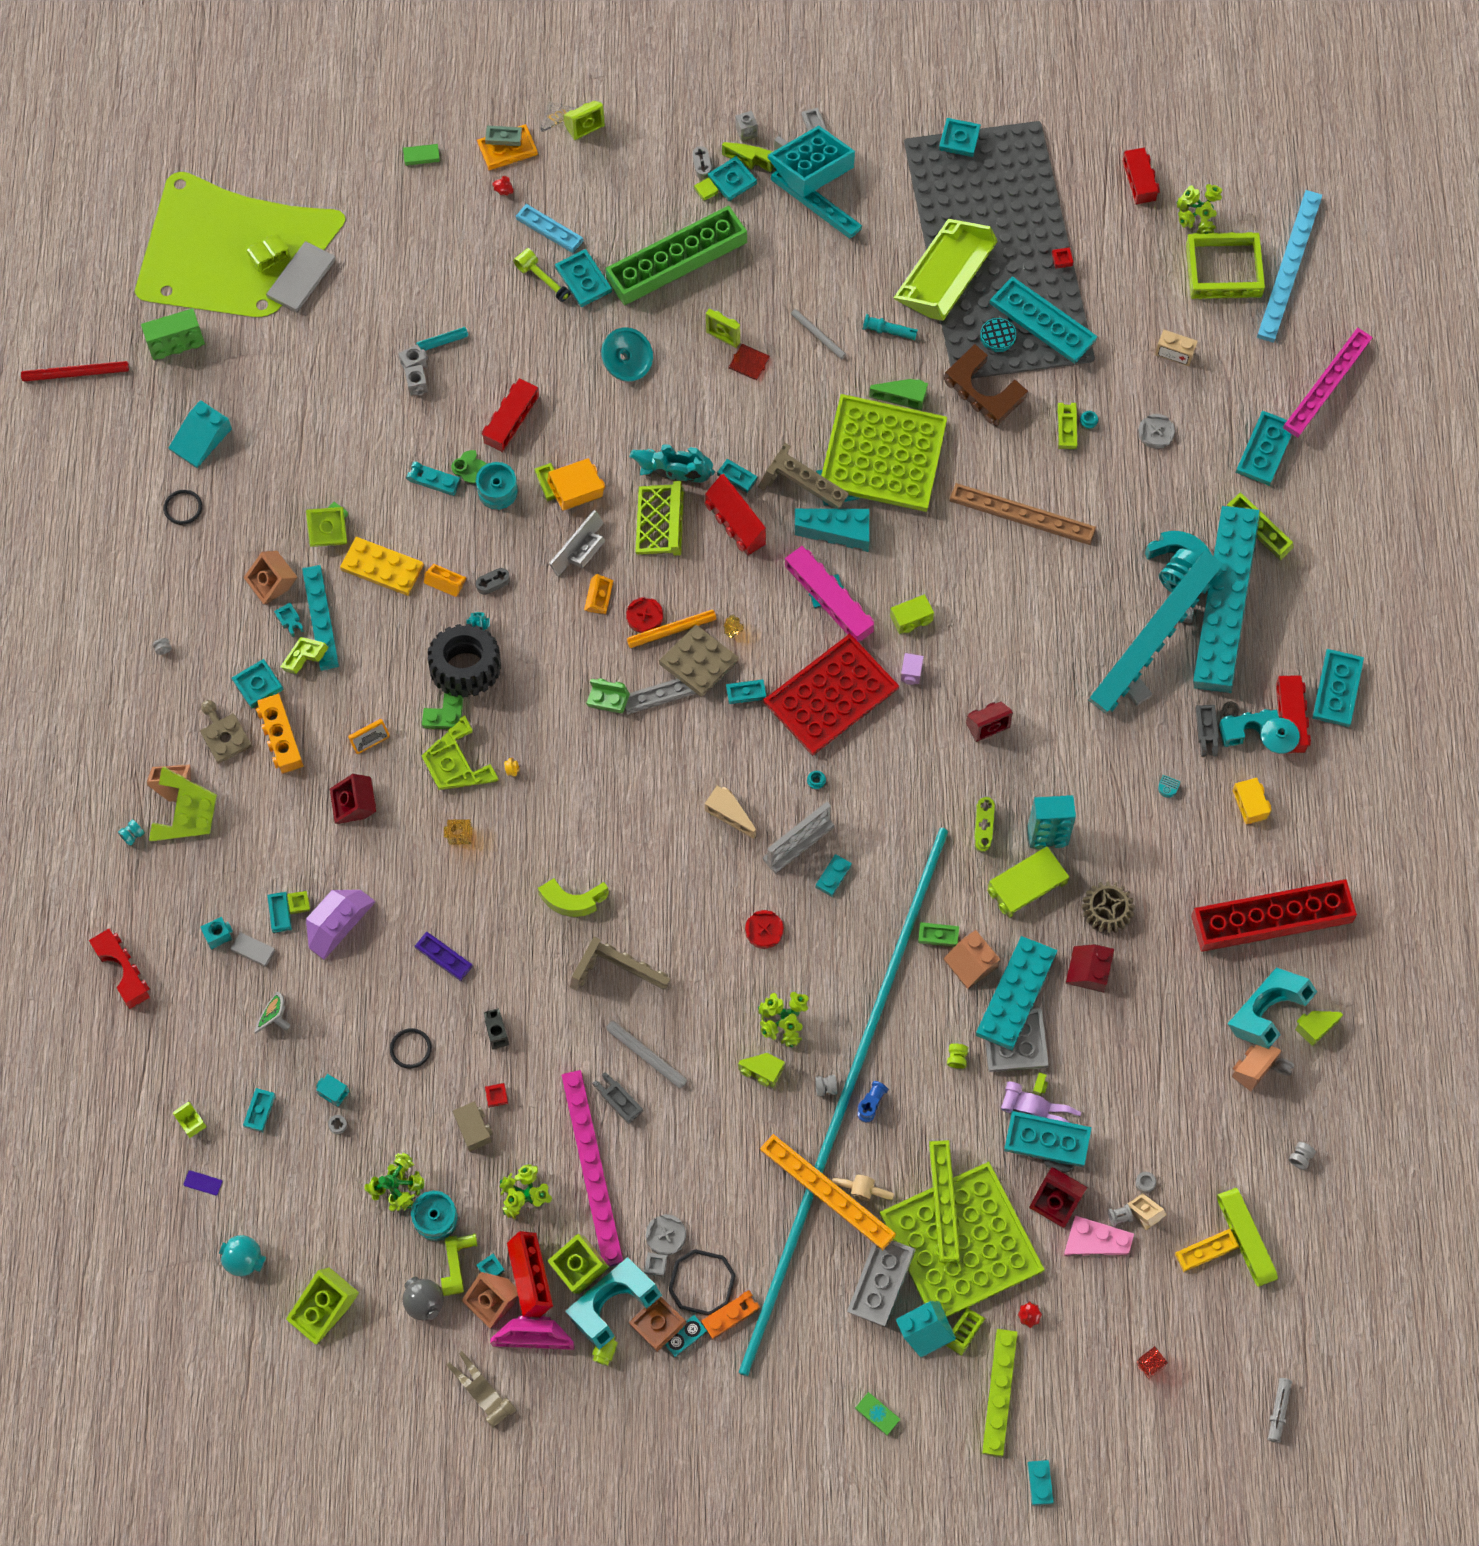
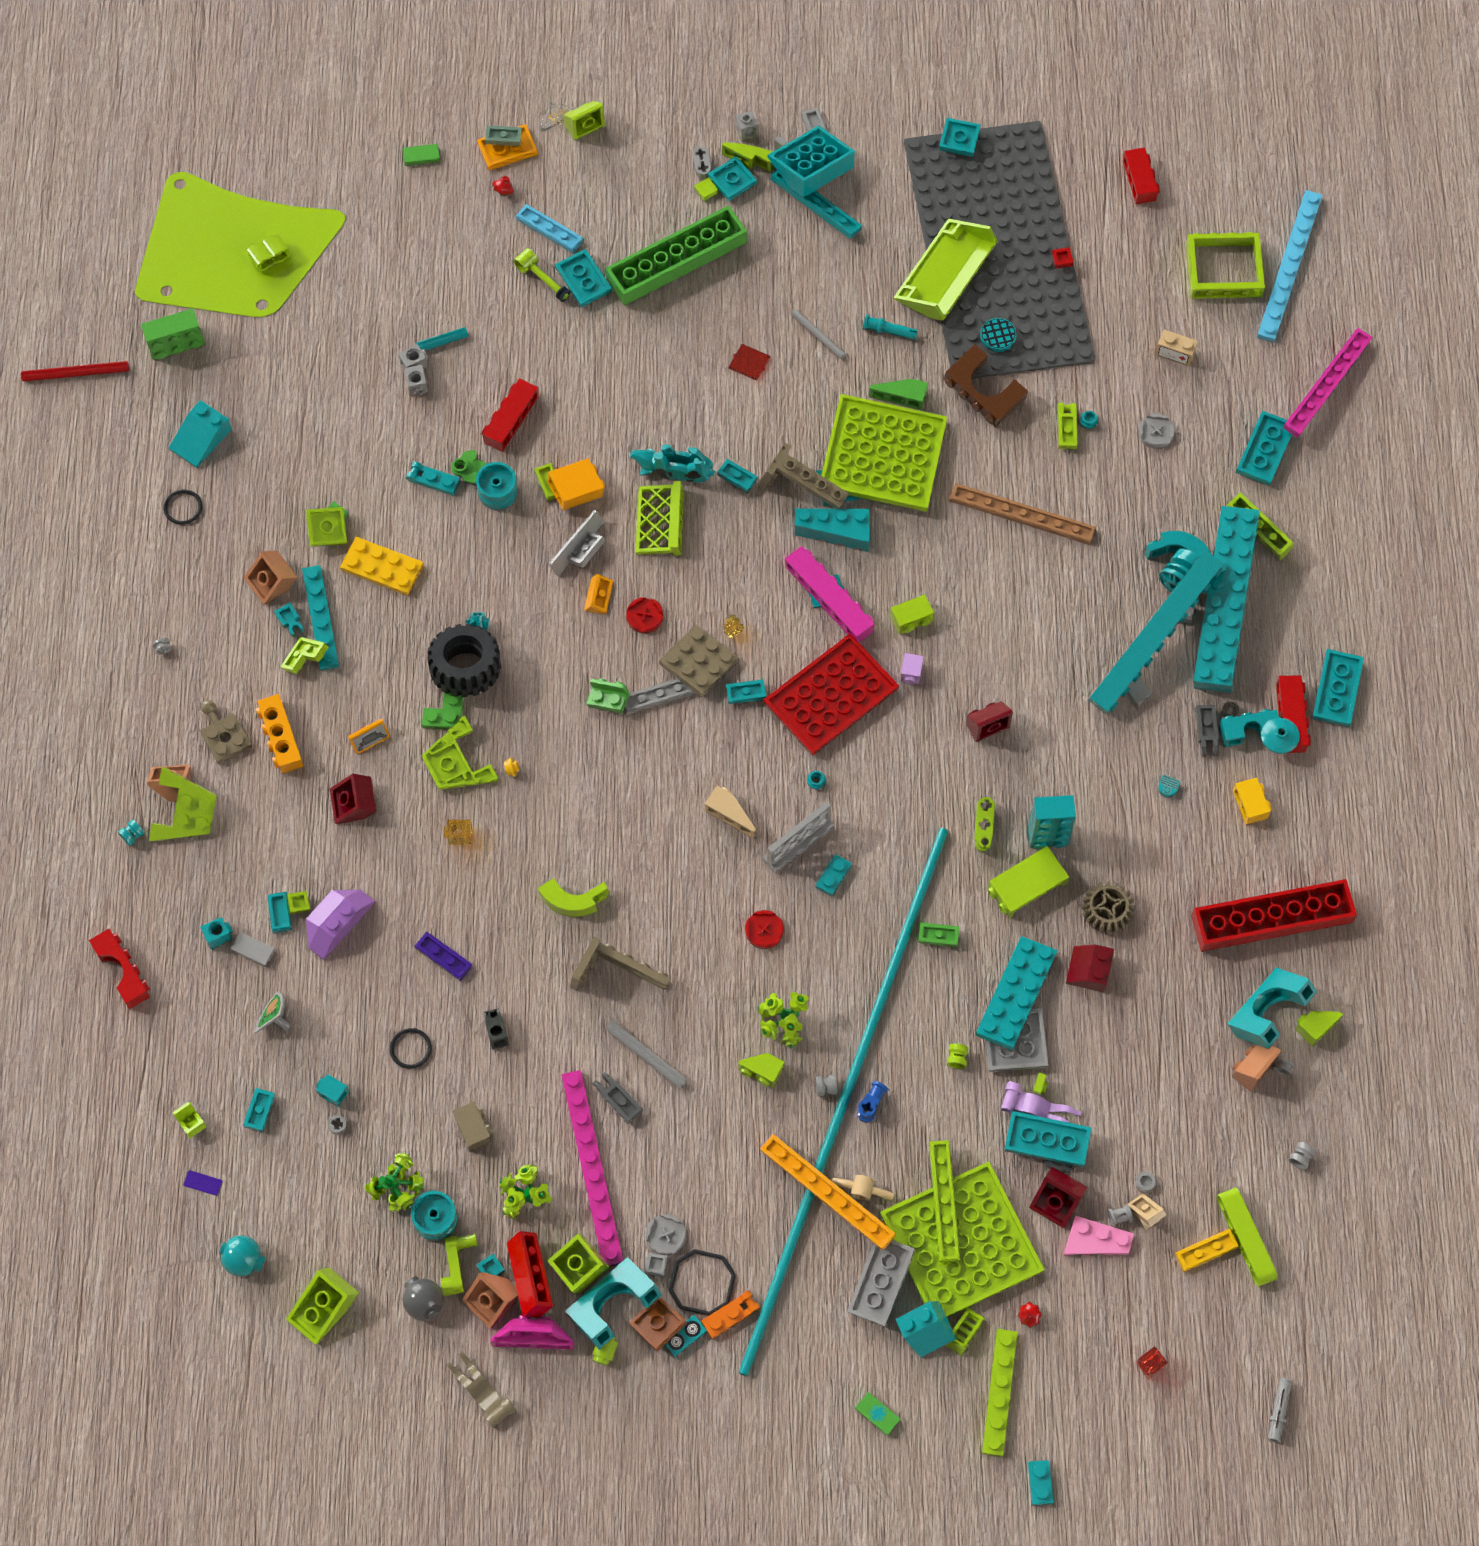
teal plate [231,659,284,709] -> none
light grey tile [266,241,336,313] -> none
light orange slope [424,564,467,597] -> none
dark grey beam [476,568,510,595] -> none
red plate [485,1083,508,1108] -> none
teal dish [601,327,653,382] -> none
light orange axle [627,610,716,648] -> none
red slope [704,474,766,556] -> none
lime plate [705,308,740,348] -> none
nougat slope [943,930,1000,989] -> none
teal plate [989,276,1098,364] -> none
lime plant [1177,184,1222,234] -> none

